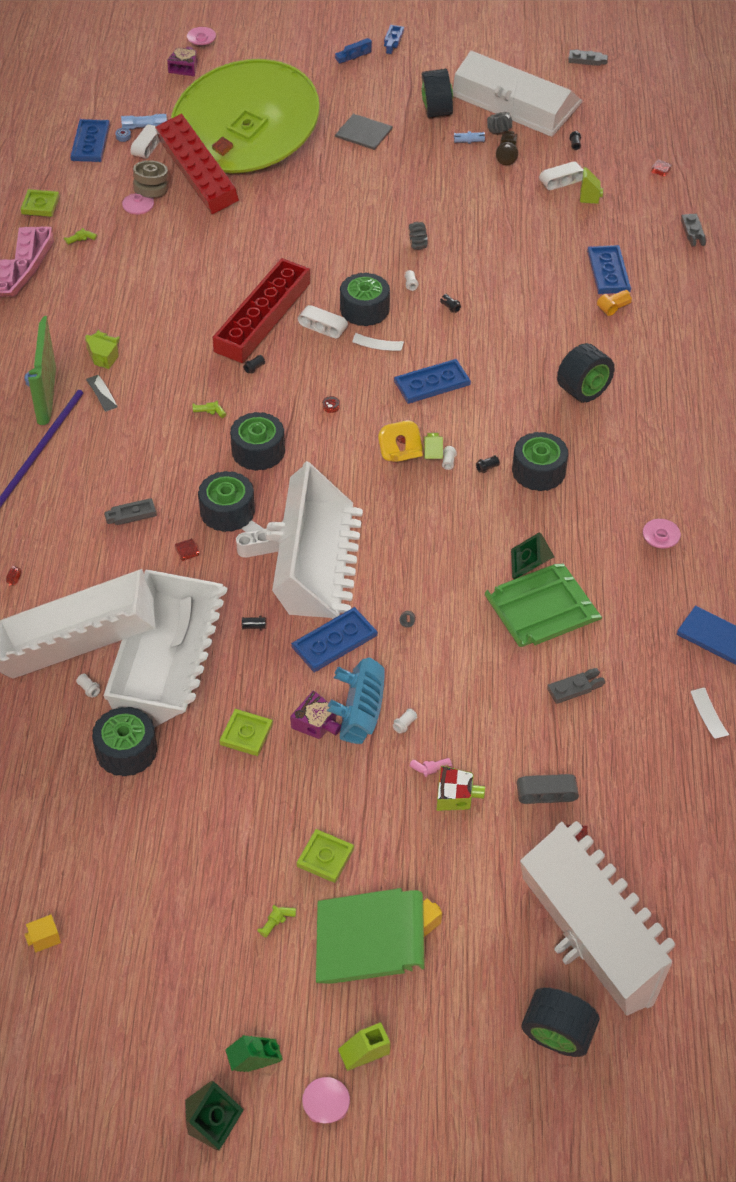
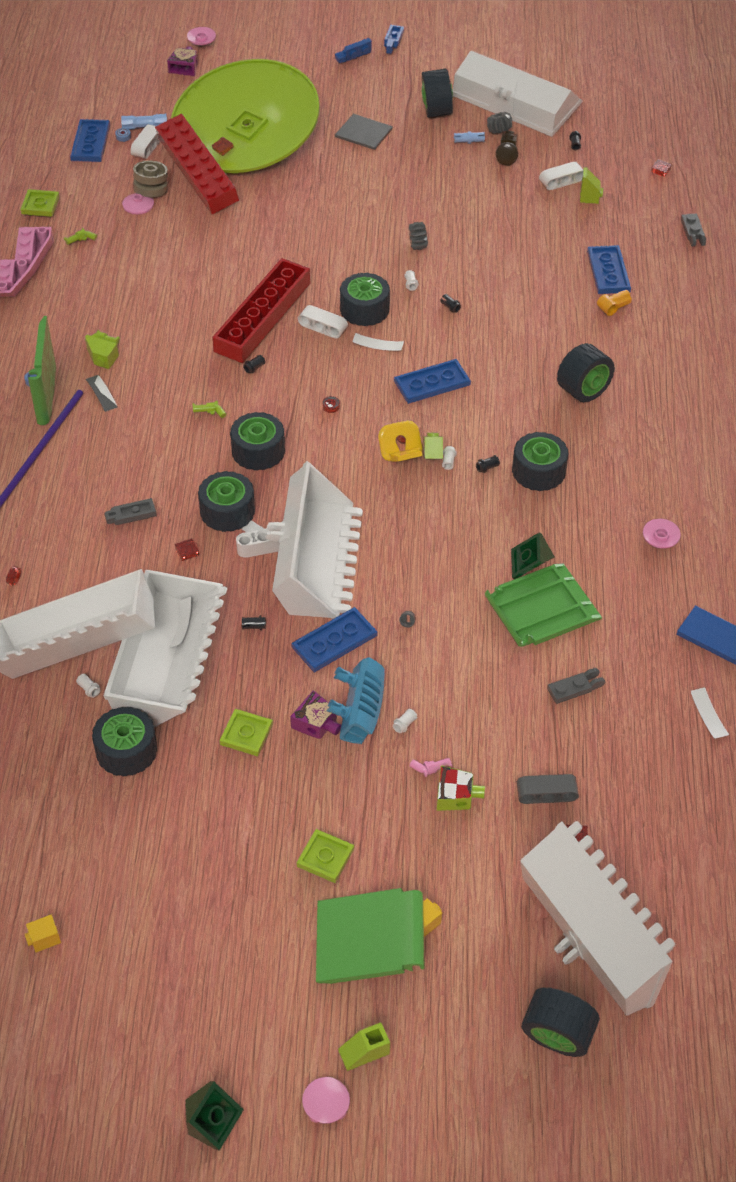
green slope [225,1035,283,1072] -> none
lime piece [257,905,296,938] -> none
dark grey hinge [568,49,608,66] -> none

